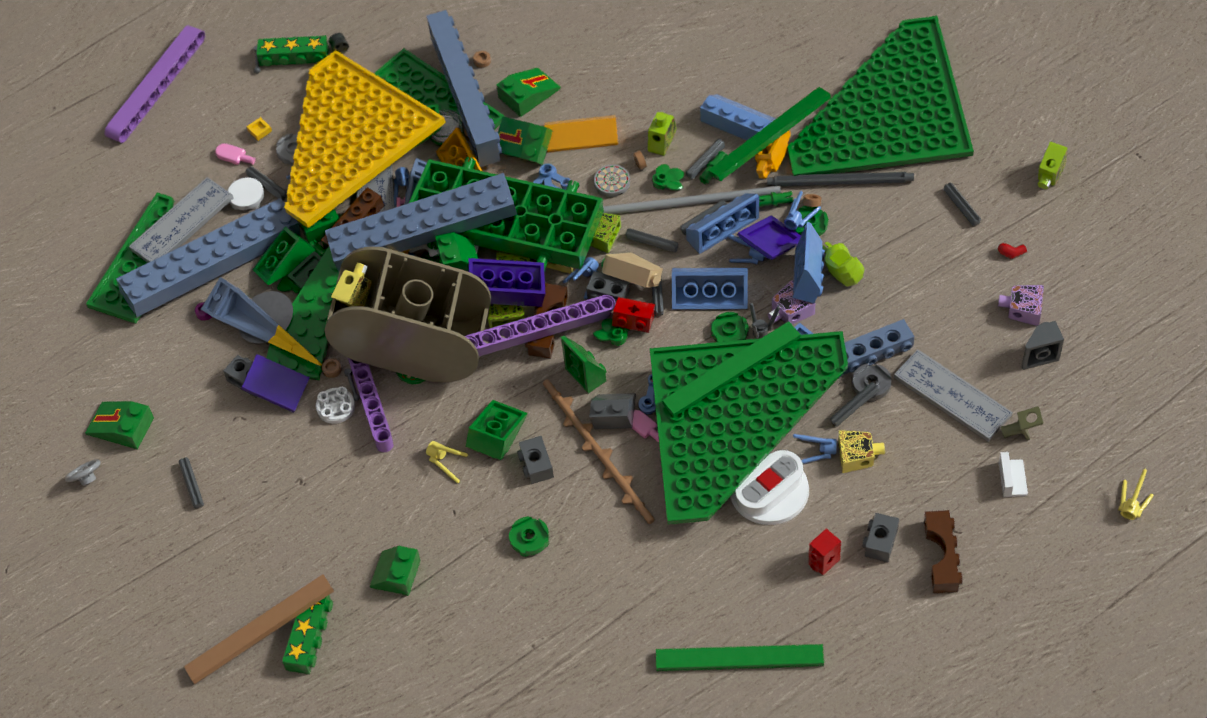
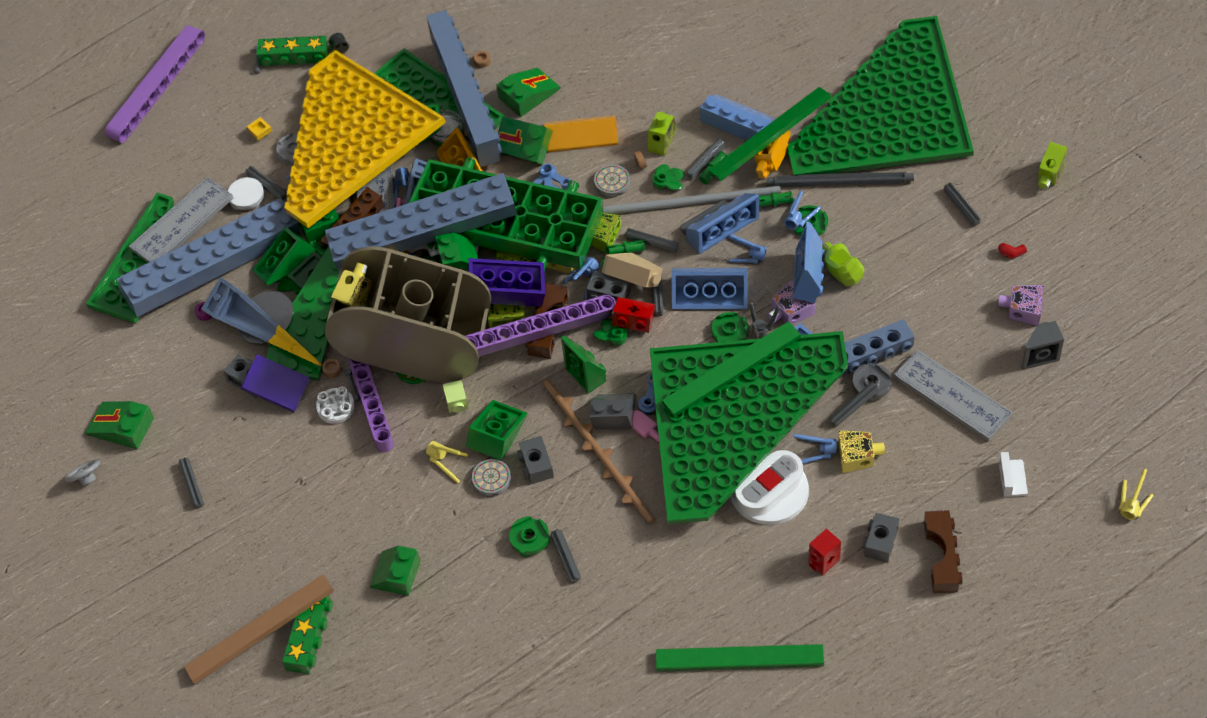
bright pink piece [215,143,255,165] -> none
dark purple piece [737,215,801,260] -> none
medium nougat tile [802,194,822,207] -> none
olive bracket [1001,406,1044,440] -> none
none -> yellowish green brick [443,380,468,413]
none -> light grey tile [472,459,511,496]
none -> dark grey axle [551,529,581,583]
none -> green pin [606,240,645,255]

